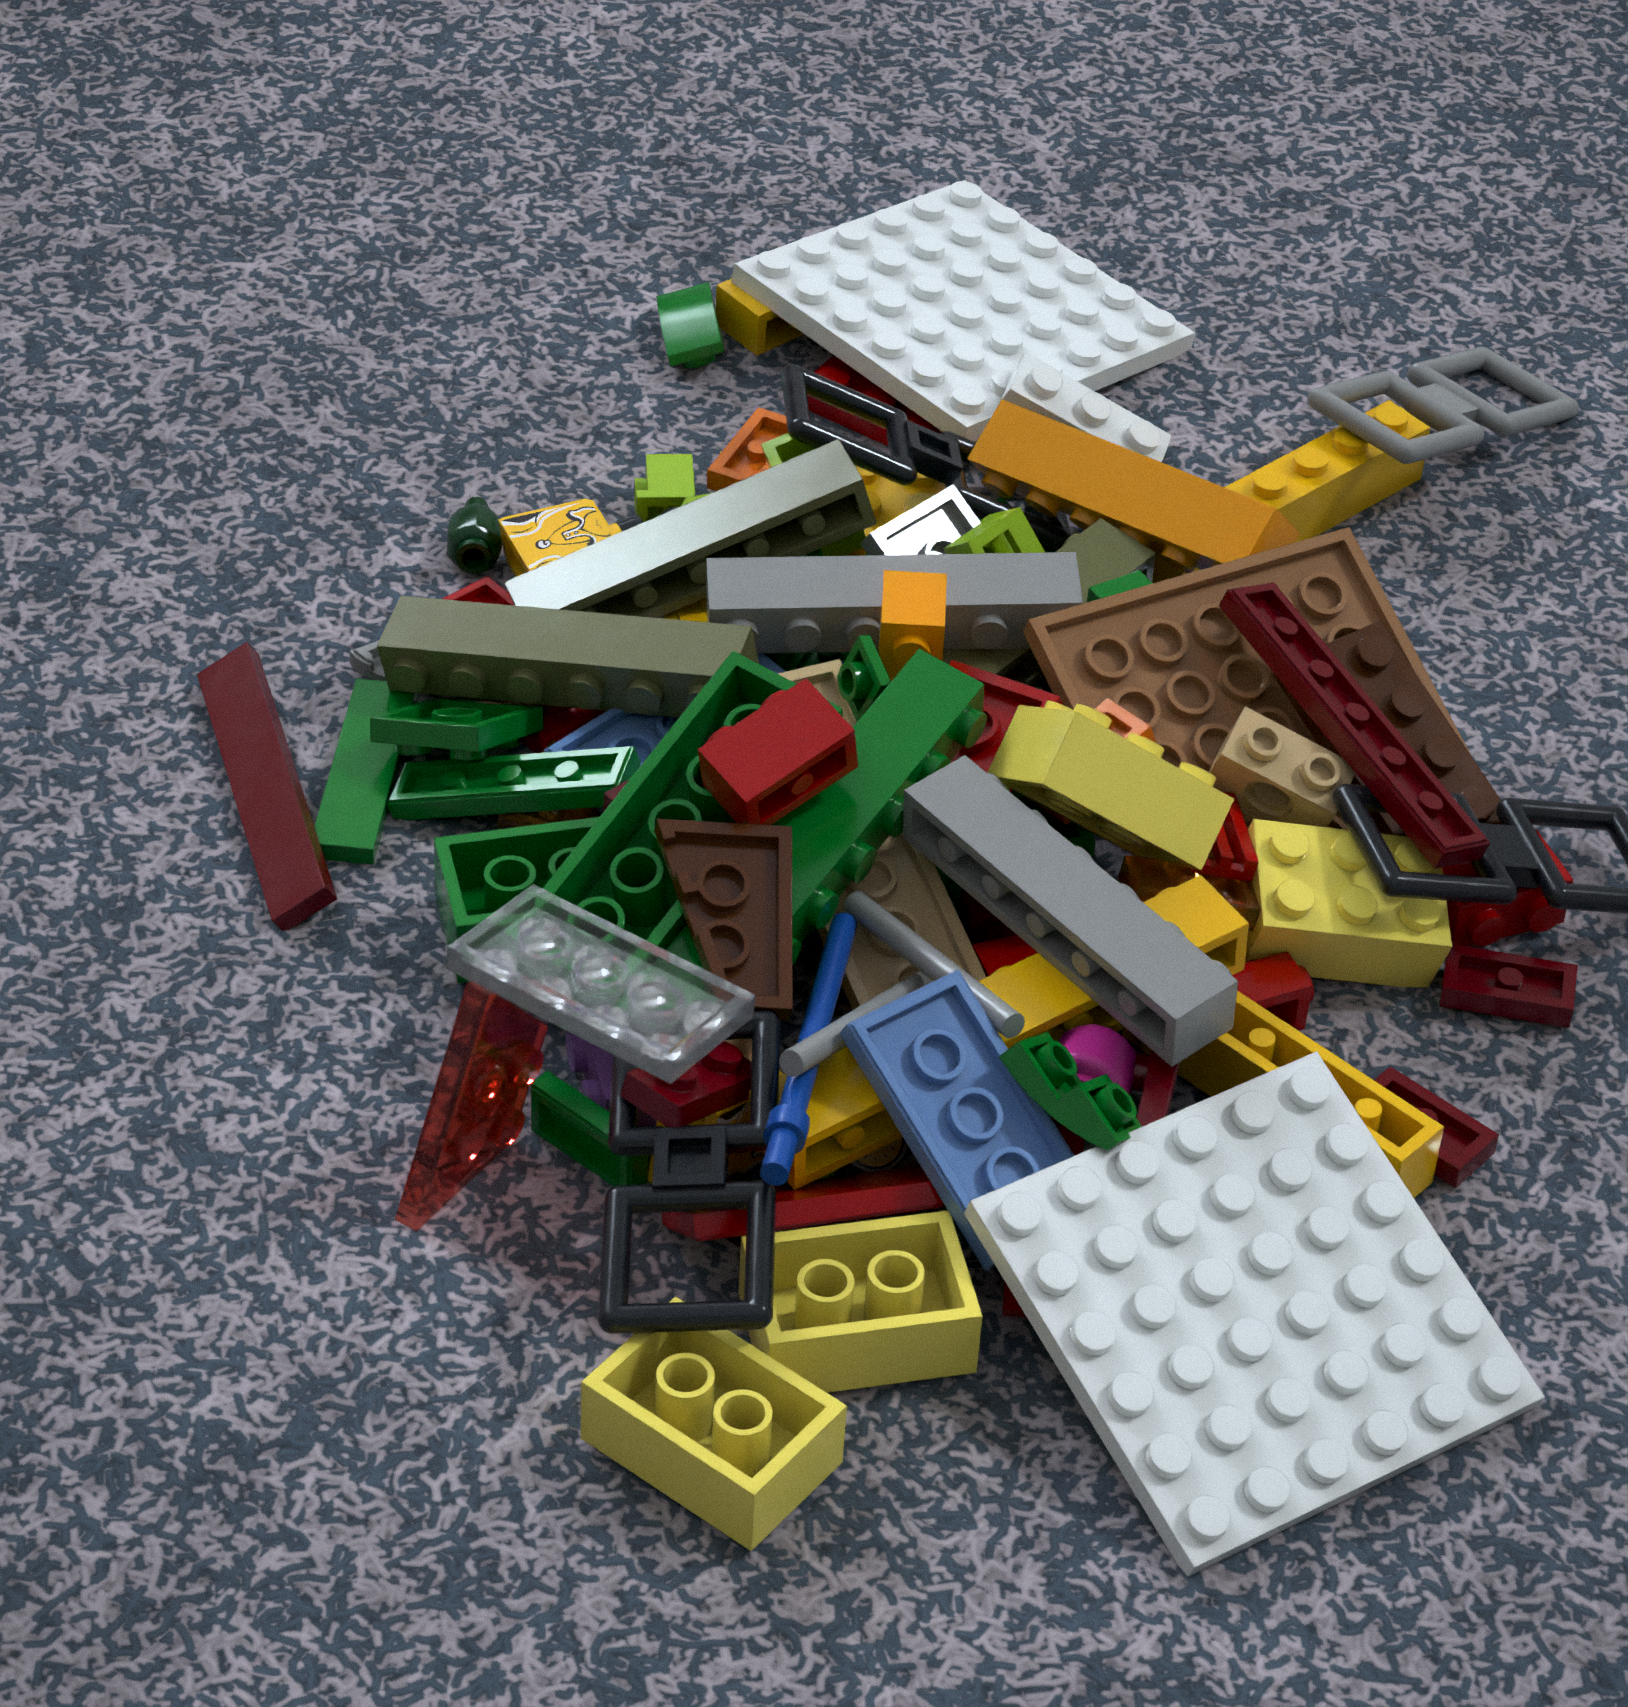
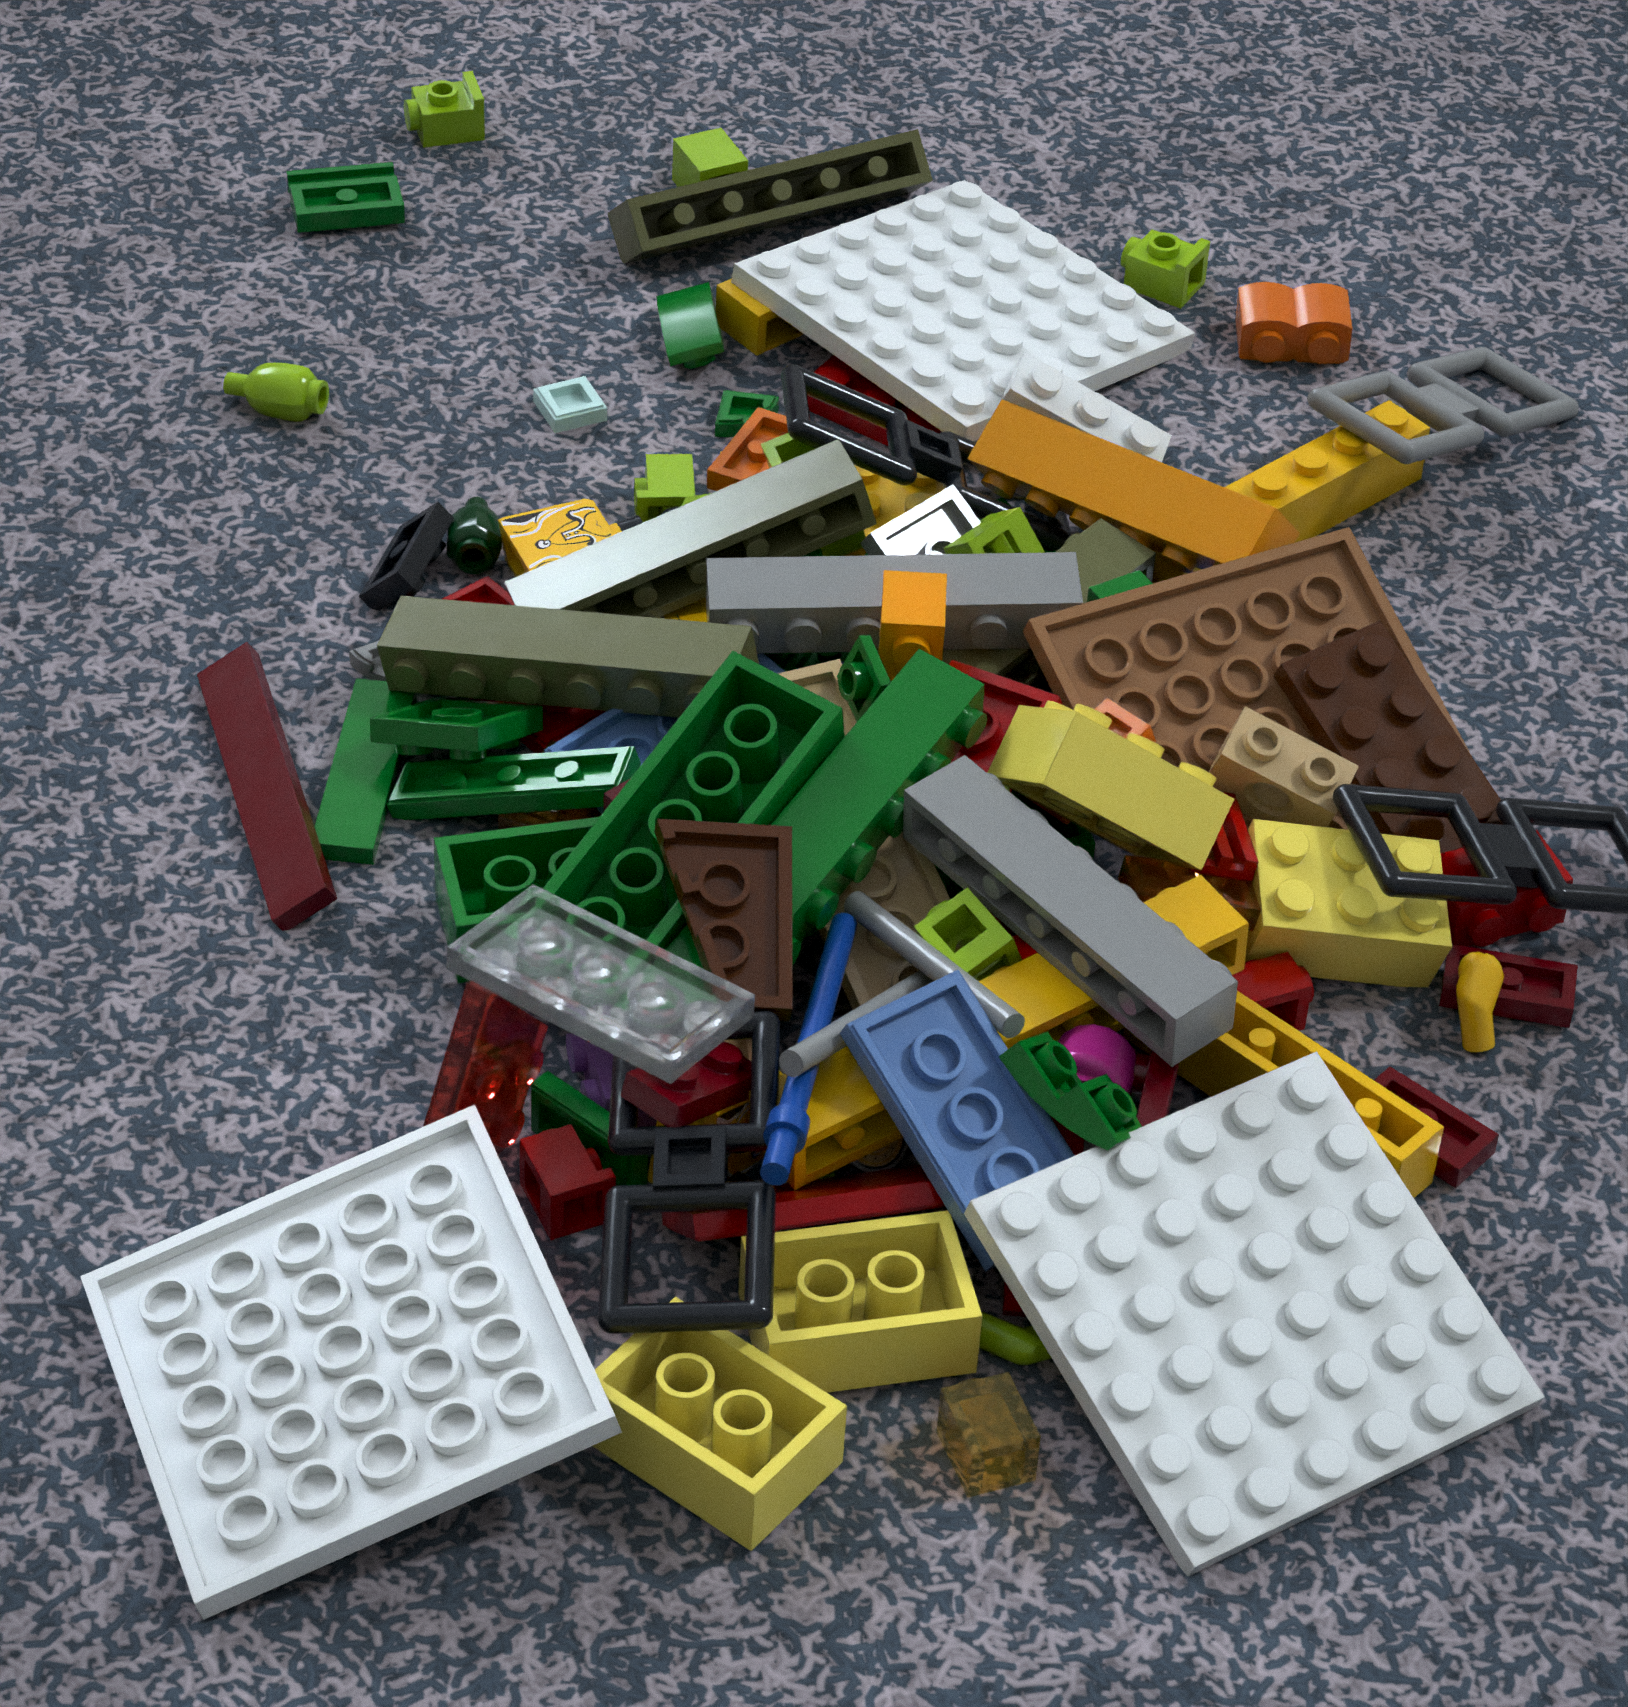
red brick [697,678,858,825] -> none
dark red tile [1219,583,1491,869] -> none
none -> white plate [80,1104,622,1620]
none -> lime plant [223,362,329,422]
none -> green plate [286,162,405,233]
none -> black plate [359,502,454,611]
none -> lime brick [404,71,485,148]
none -> red brick [520,1124,616,1240]
none -> light aqua tile [533,376,607,433]
none -> olive brick [607,129,933,264]
none -> lime brick [672,127,748,187]
none -> green tile [715,390,779,437]
none -> lime brick [913,887,1022,981]
none -> clear yellow brick [936,1372,1041,1498]
none -> lime arm [979,1312,1052,1365]
none -> lime brick [1121,229,1211,309]
none -> orange brick [1235,282,1353,364]
none -> yellow arm [1456,952,1504,1052]

